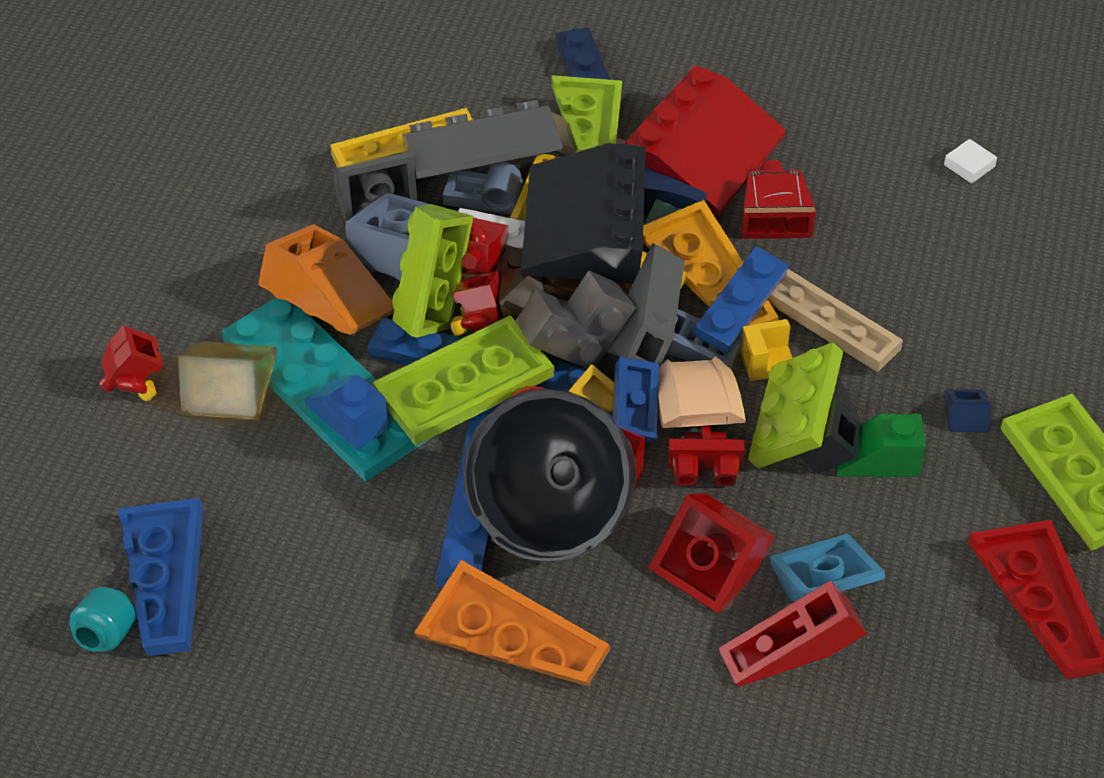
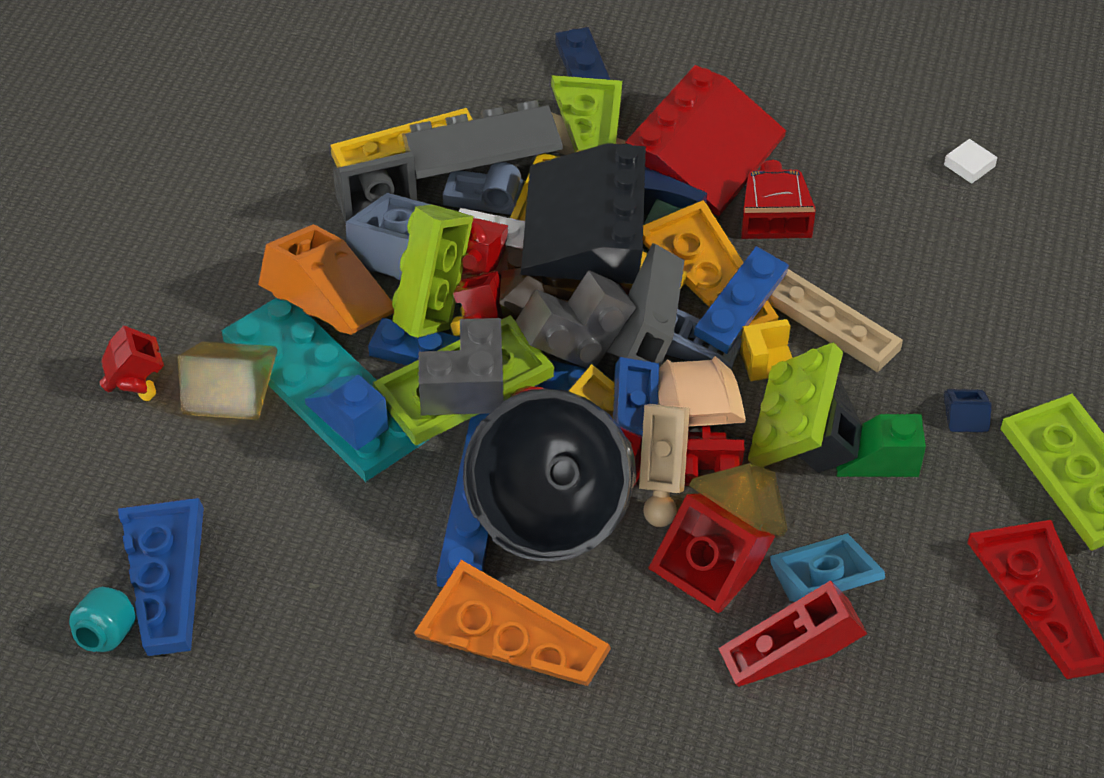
none -> flat silver brick [419,318,504,415]
none -> tan plate [639,404,690,527]
none -> clear yellow slope [689,463,788,537]

